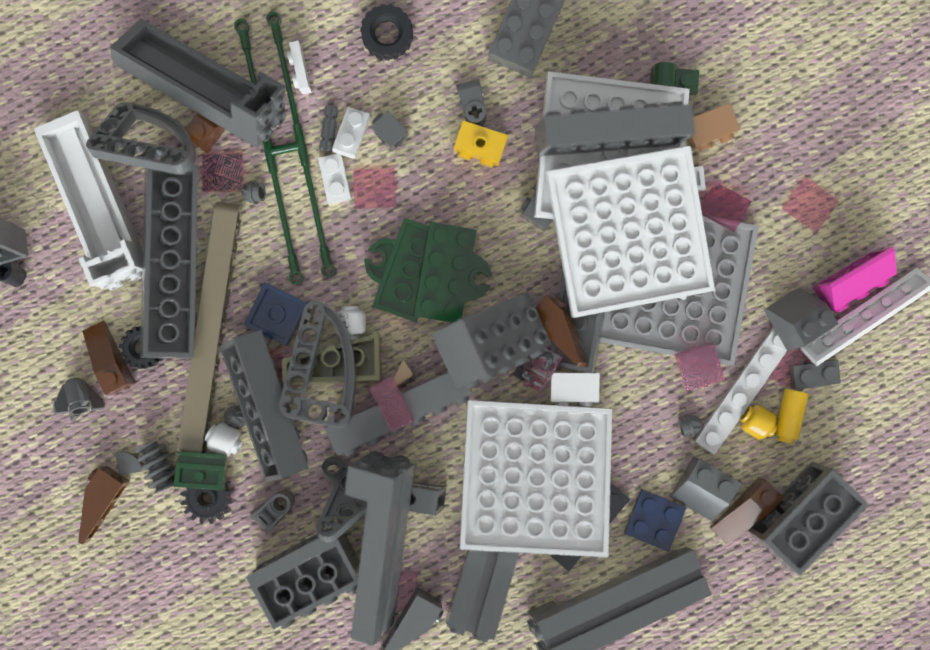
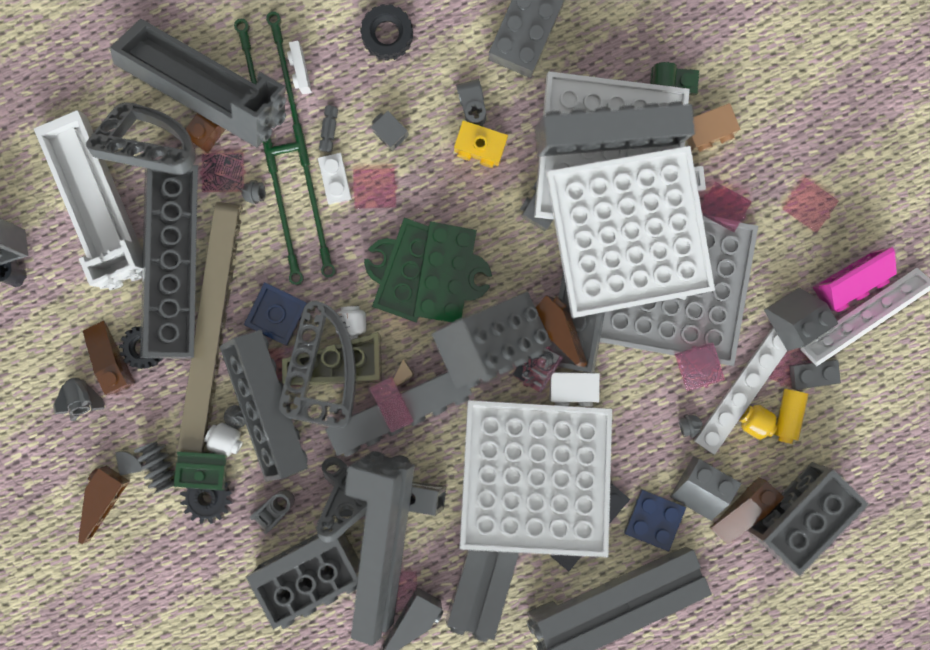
white plate [332,107,370,159] -> none

